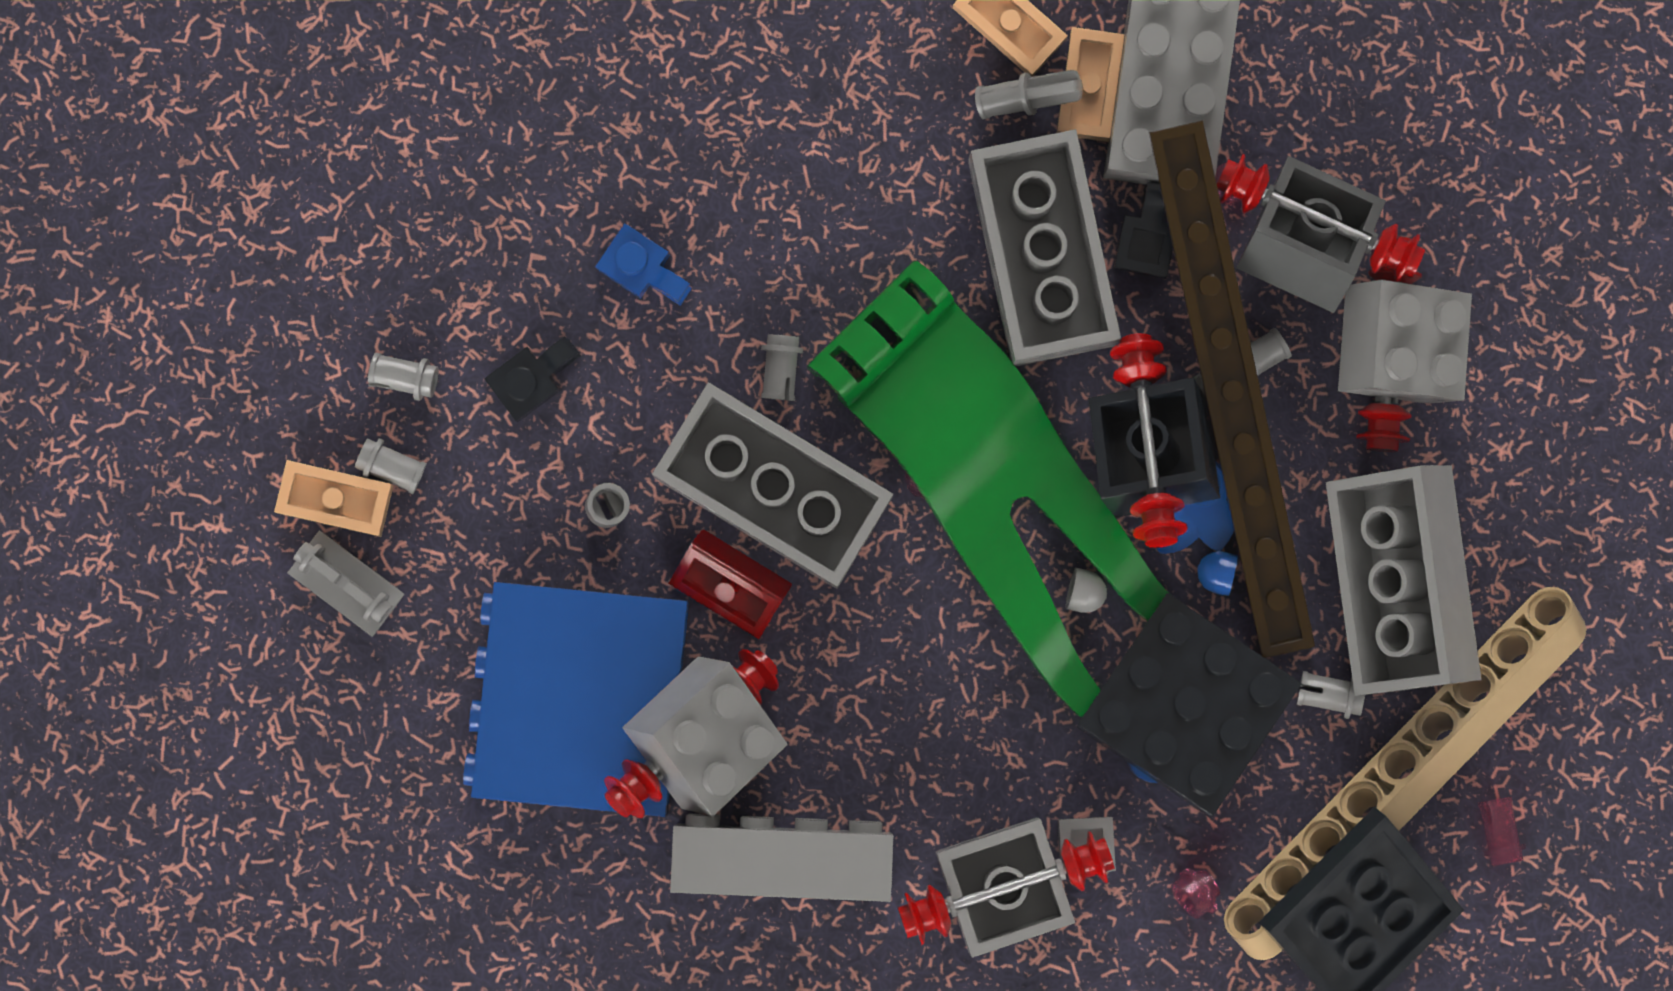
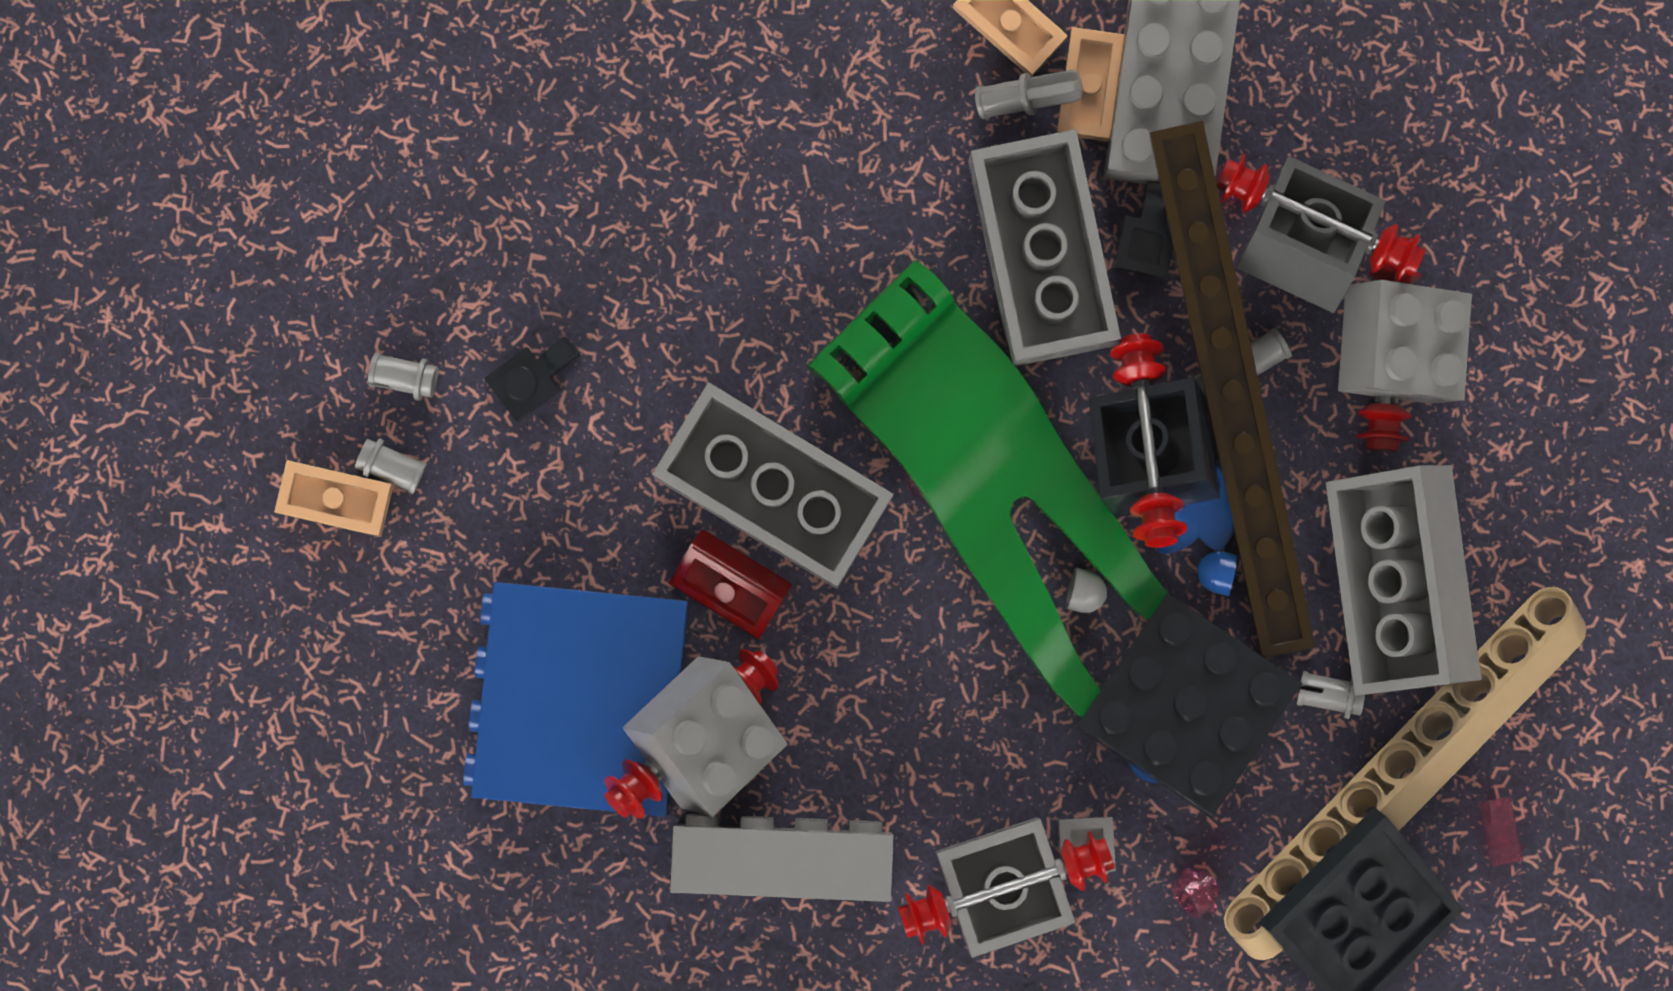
light grey hinge [287,530,405,637] -> none
light grey hinge [585,483,630,528] -> none
blue plate [595,223,692,306] -> none
light grey pin [761,334,803,401] -> none

